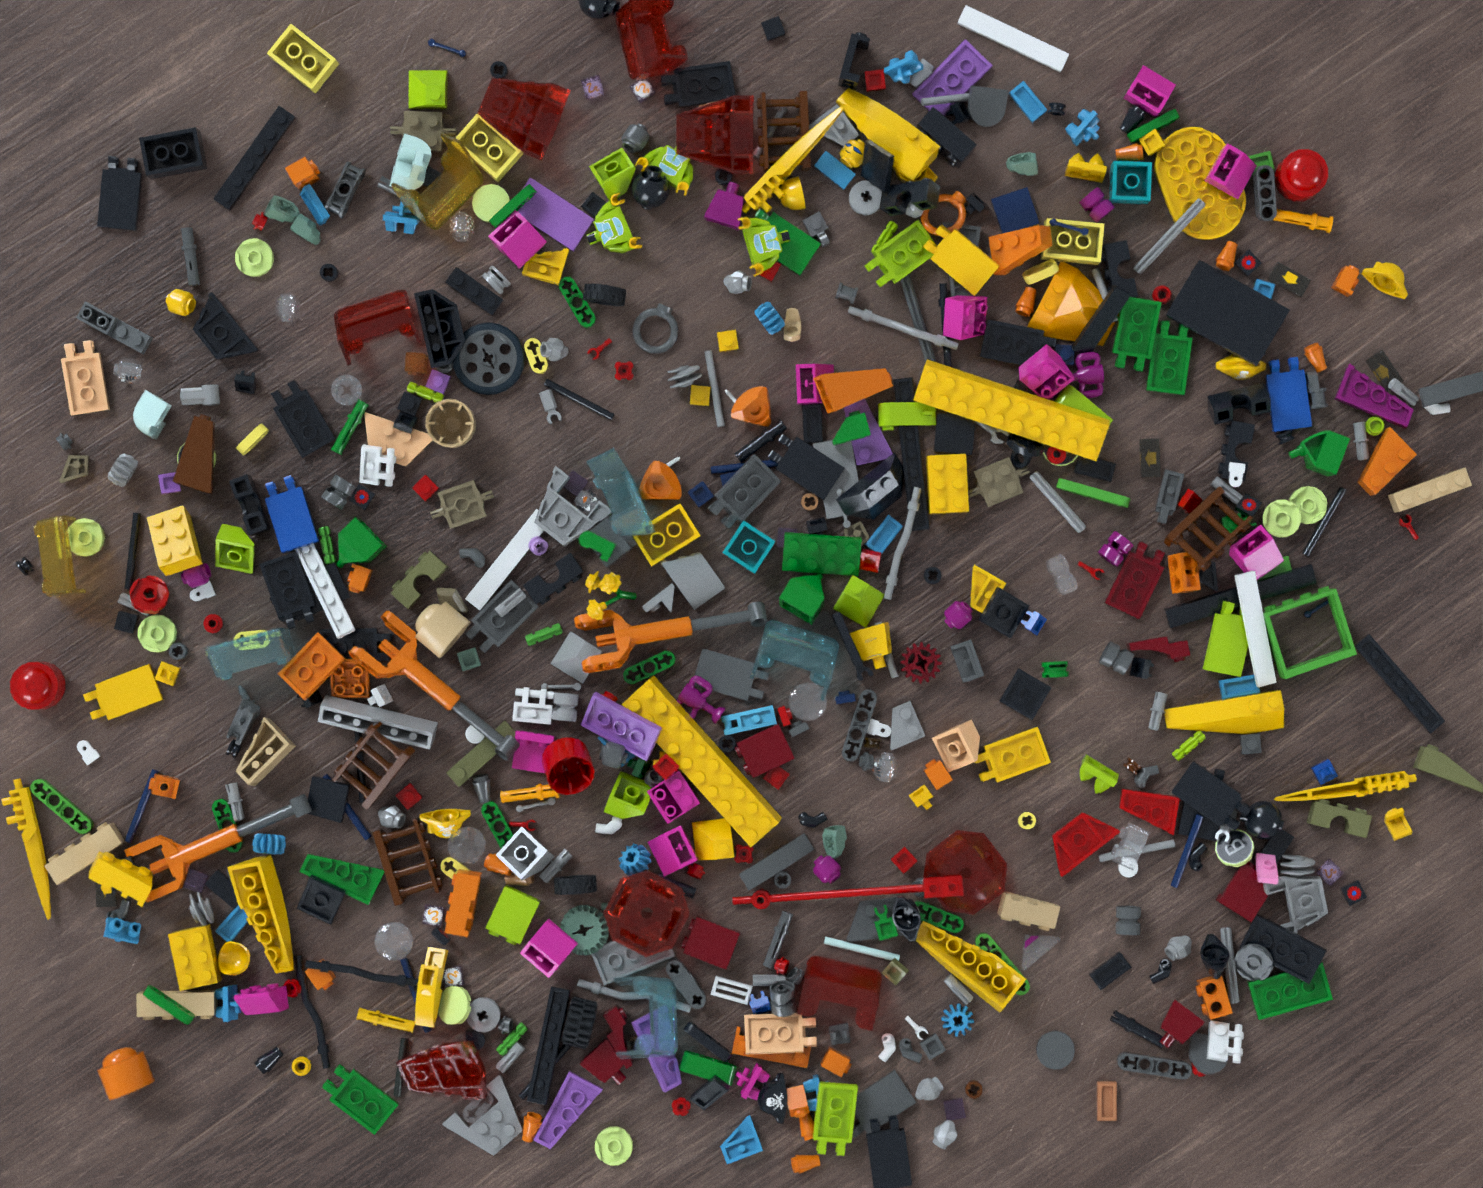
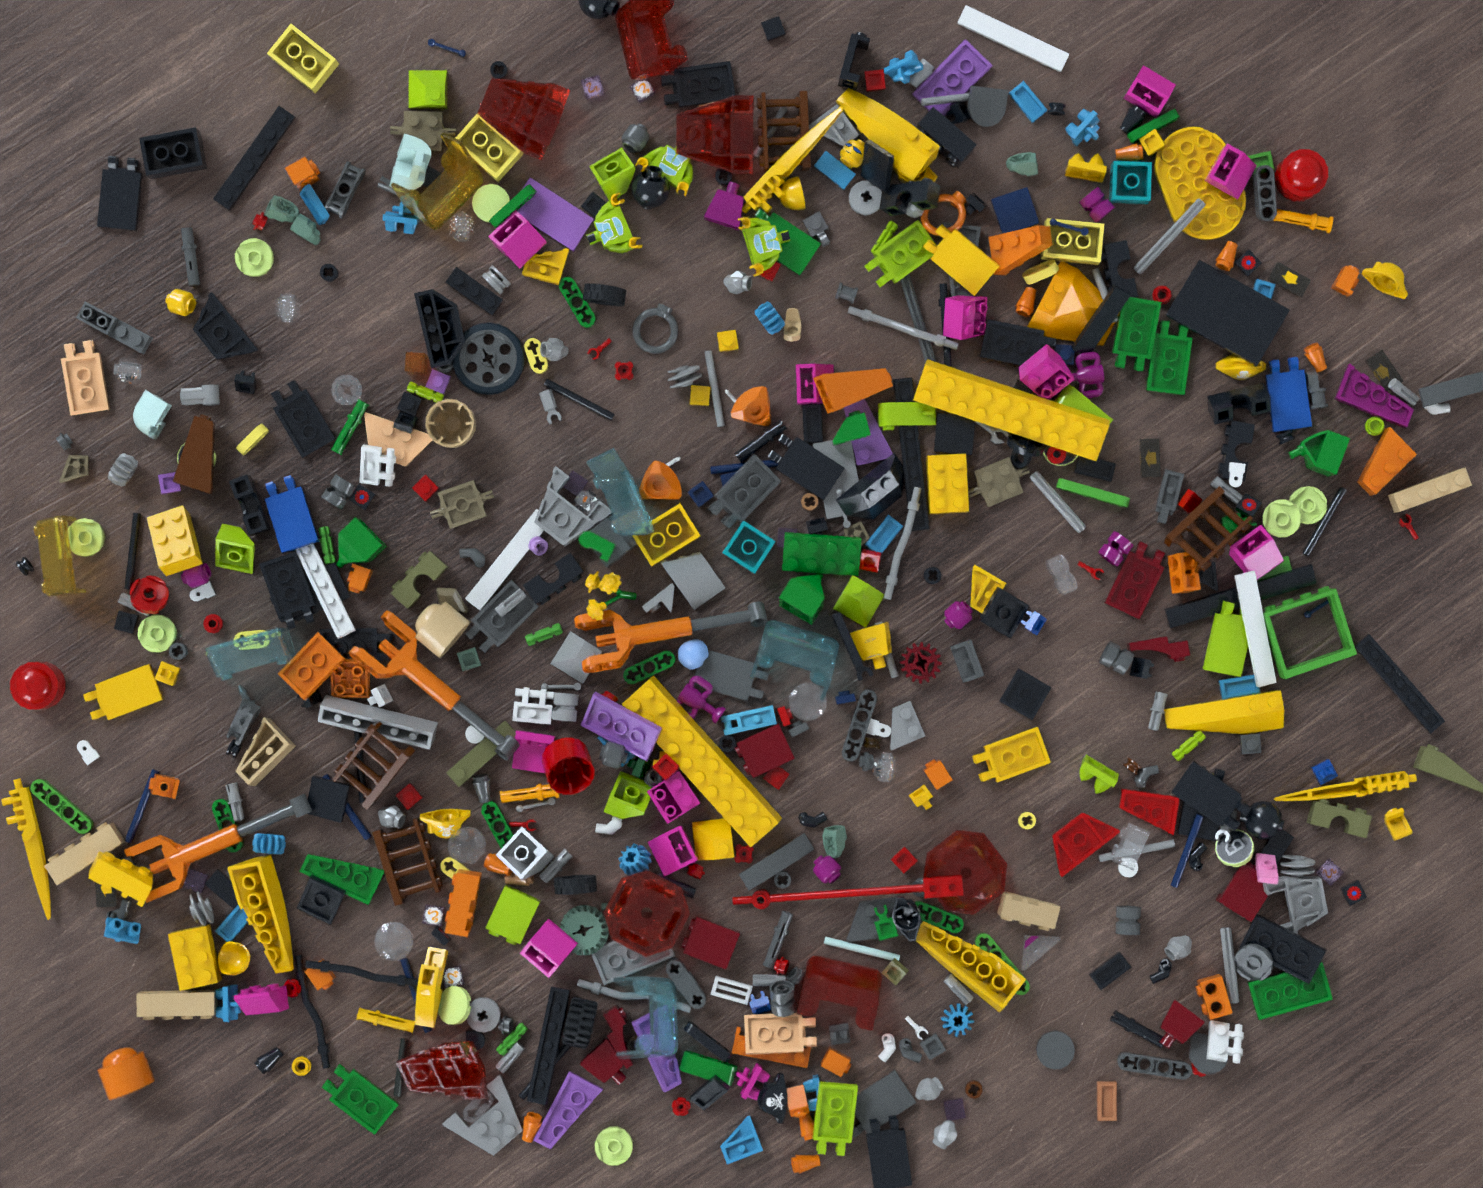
green beam [143,985,195,1025] -> none
clear red windscreen [334,290,421,366] -> none
light nougat slope [932,719,980,772] -> none
green wheel [1041,661,1069,678] -> none
black hat [1200,934,1230,979] -> none
light grey axle [1353,422,1369,461] -> none
none -> light blue hair [678,639,709,670]

